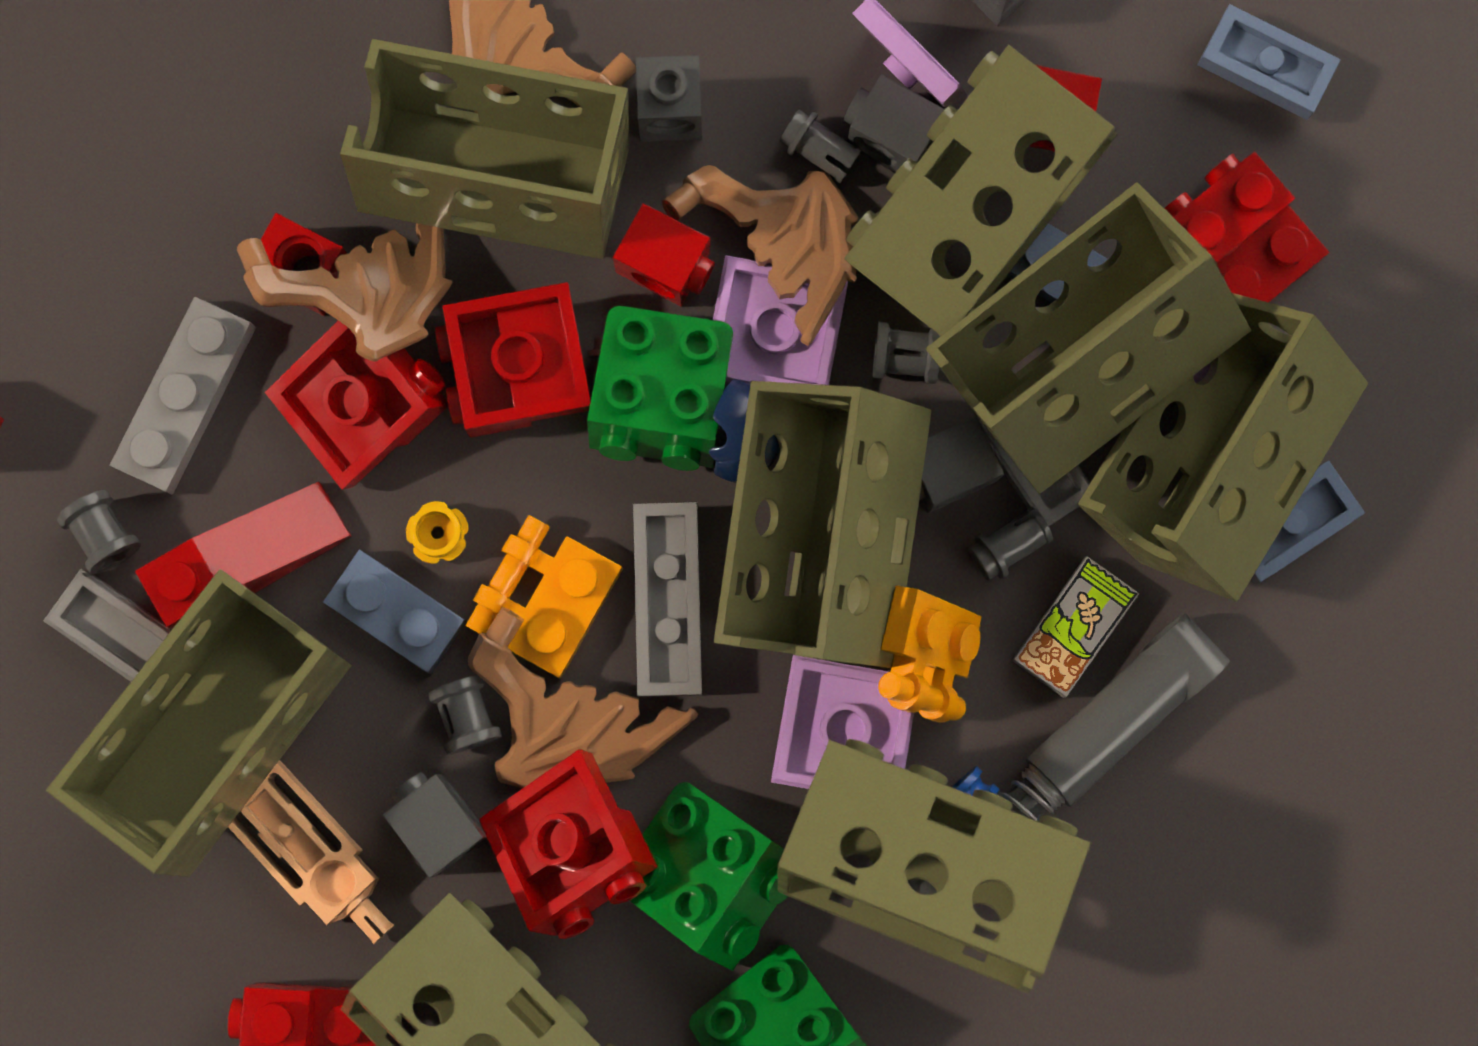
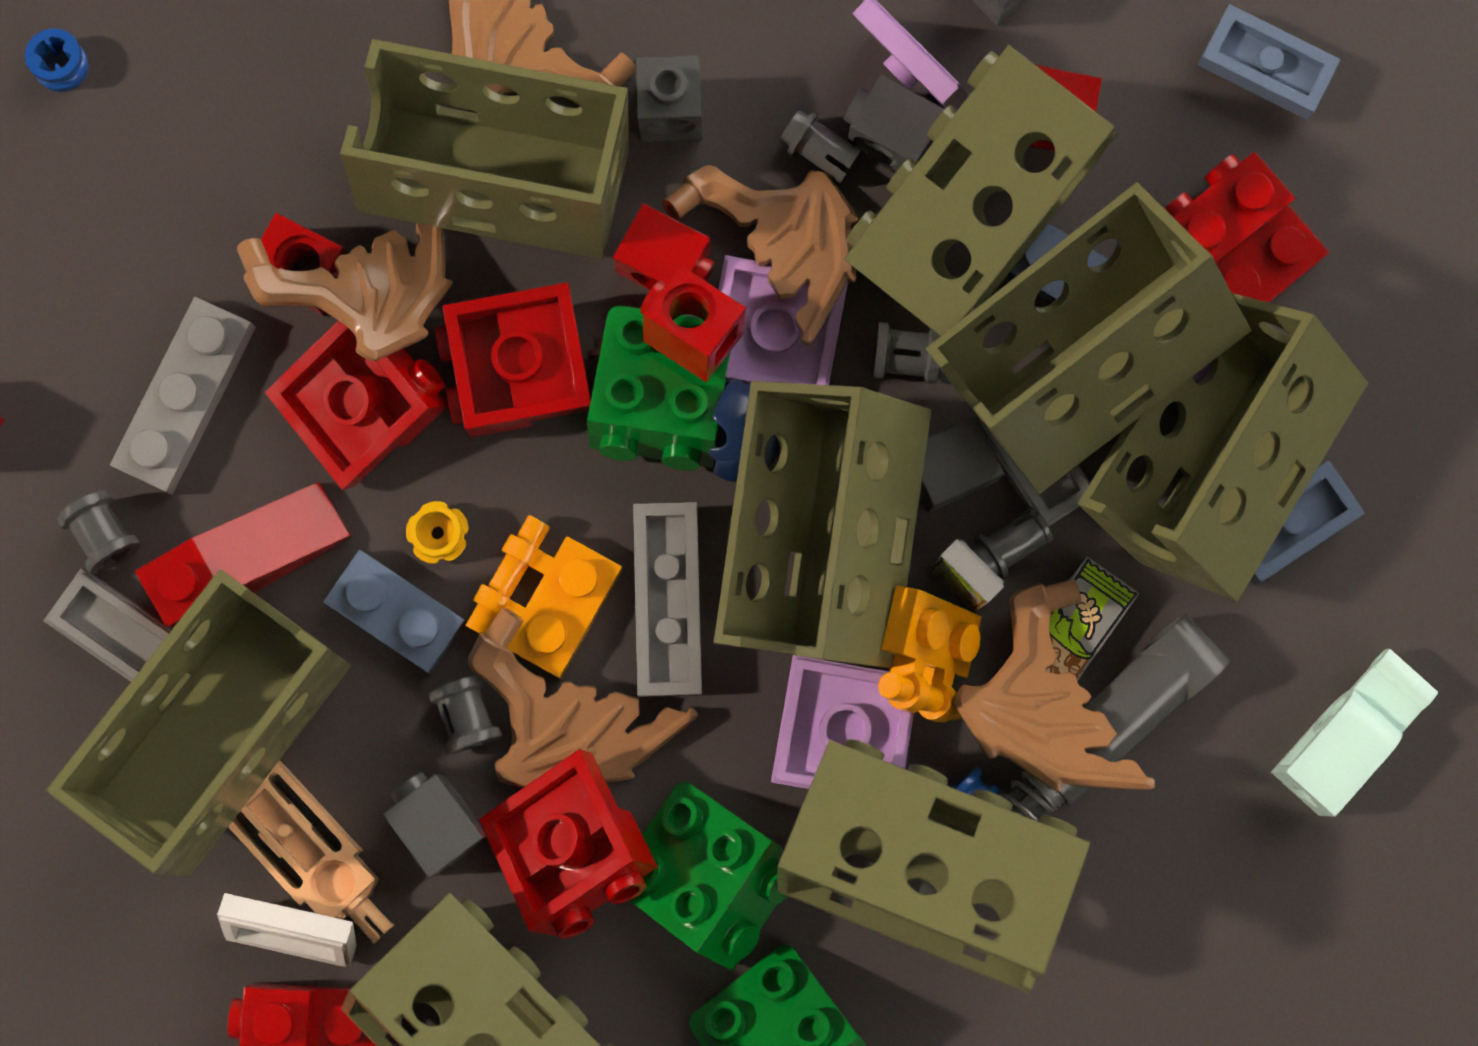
none -> blue bush [24,28,89,92]
none -> white tile [217,893,357,967]
none -> red brick [640,266,746,383]
none -> light grey tile [928,540,1005,613]
none -> medium nougat animal [953,579,1155,792]
none -> light aqua piece [1271,649,1439,817]

